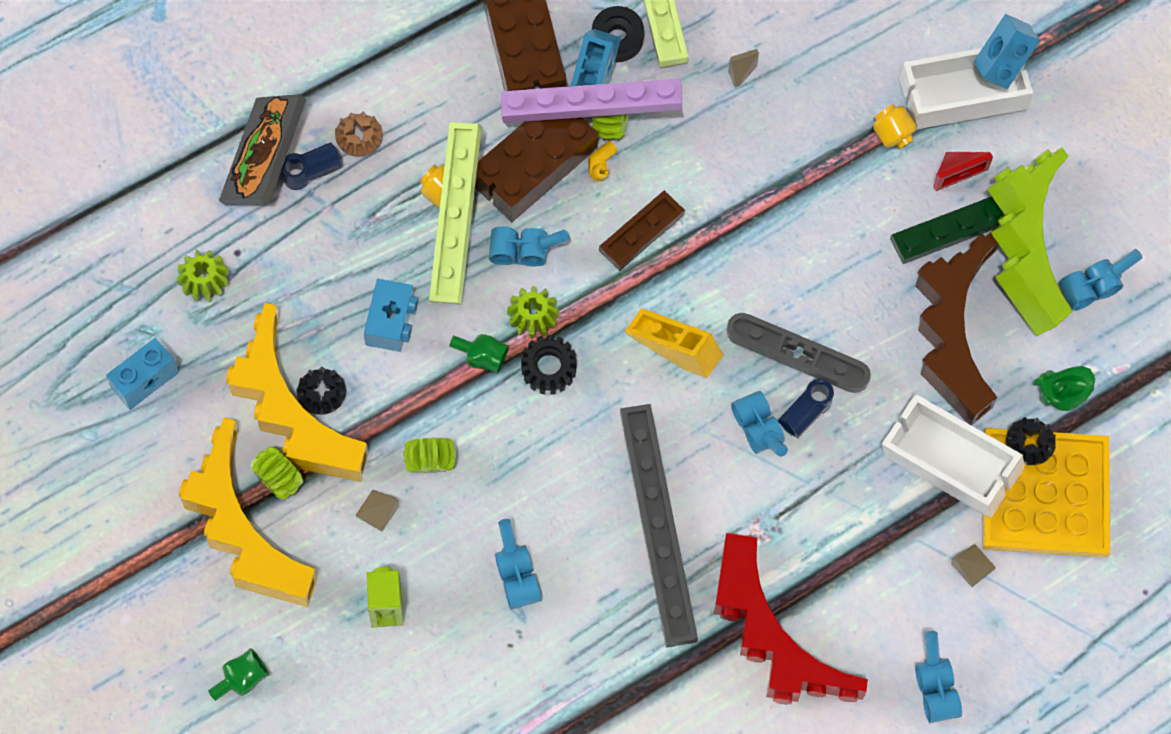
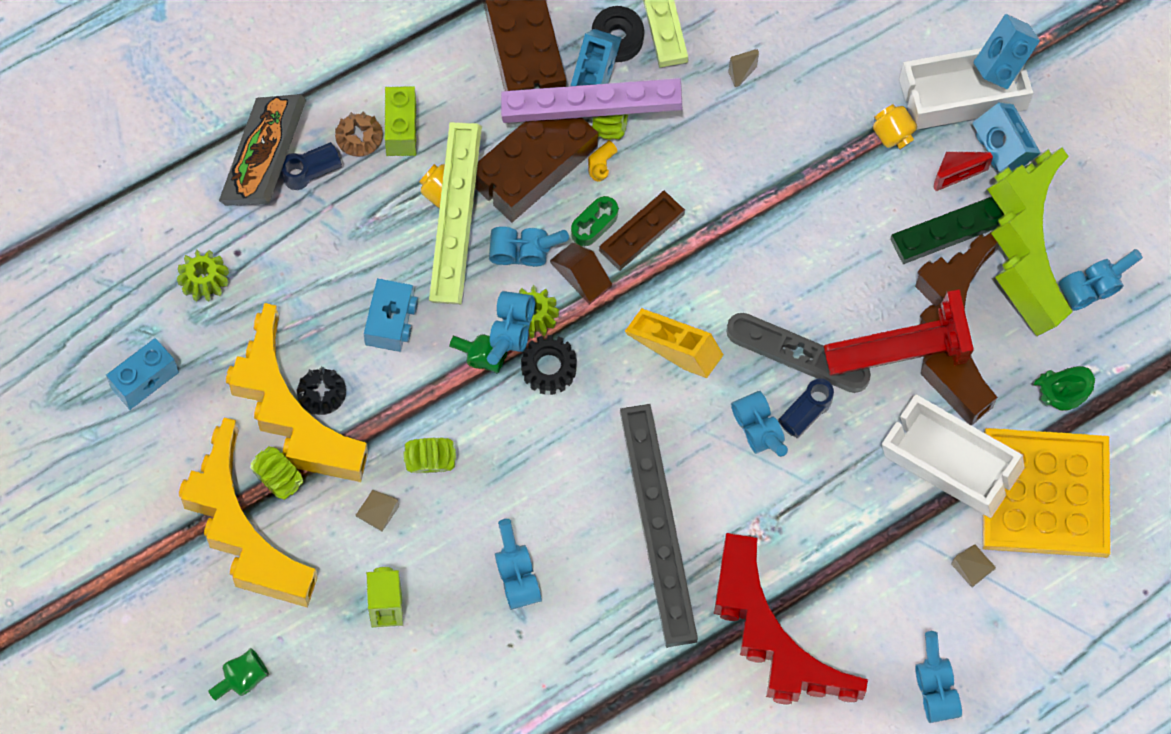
black gear [1006,417,1056,465] -> none
none -> lime brick [385,86,416,156]
none -> dark azure beam [487,291,535,365]
none -> reddish brown slope [550,242,612,305]
none -> green beam [571,196,619,247]
none -> red bracket [823,289,974,376]
none -> dark azure brick [973,102,1041,172]

